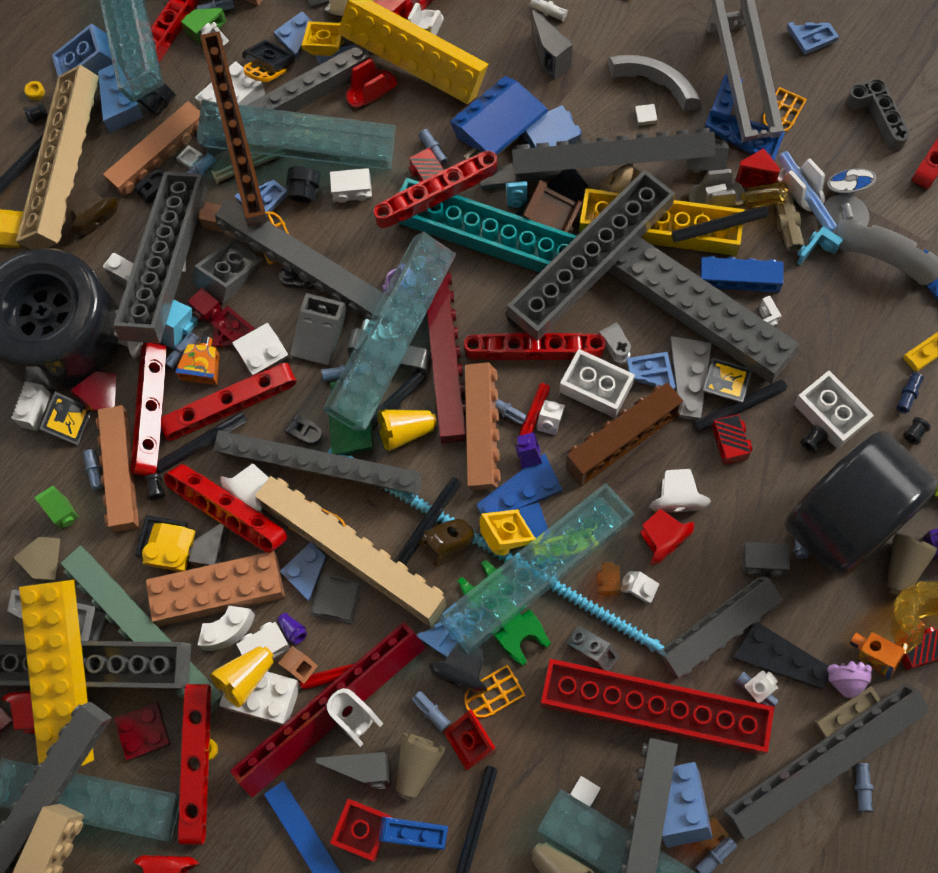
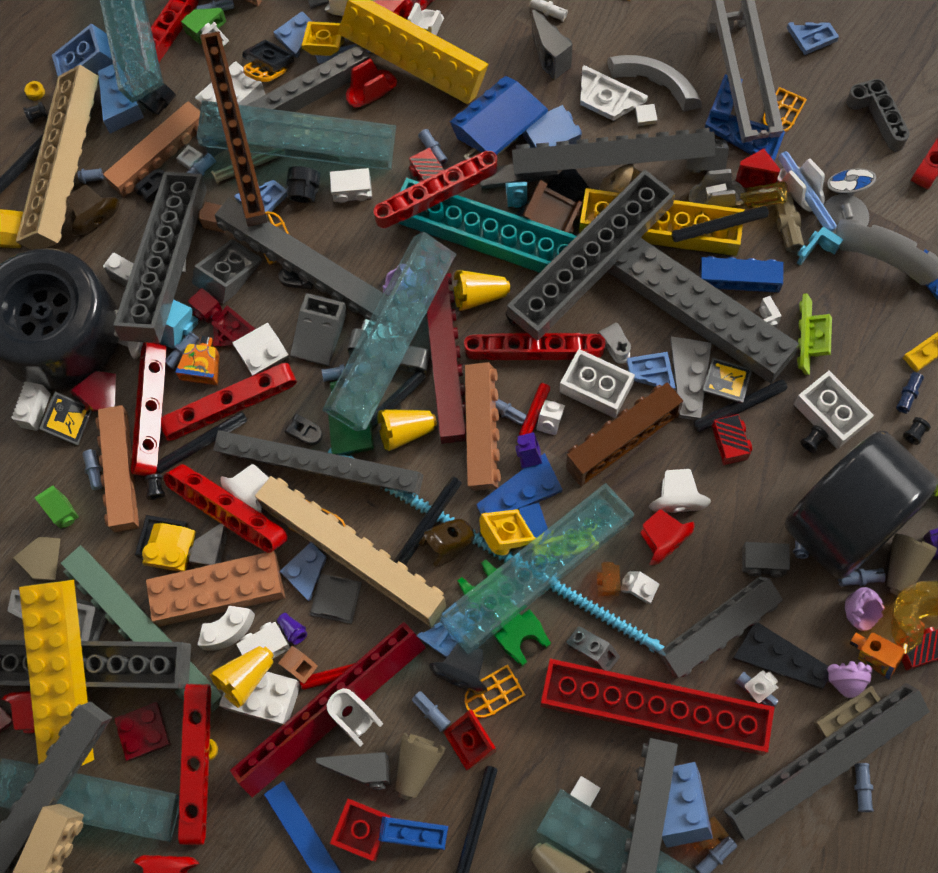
none -> sand blue pin [78,168,104,184]
none -> yellow cone [453,270,510,311]
none -> white wing [580,65,648,121]
none -> lime bracket [797,293,832,375]
none -> sand blue pin [838,568,885,587]
none -> lavender hair [845,587,885,631]

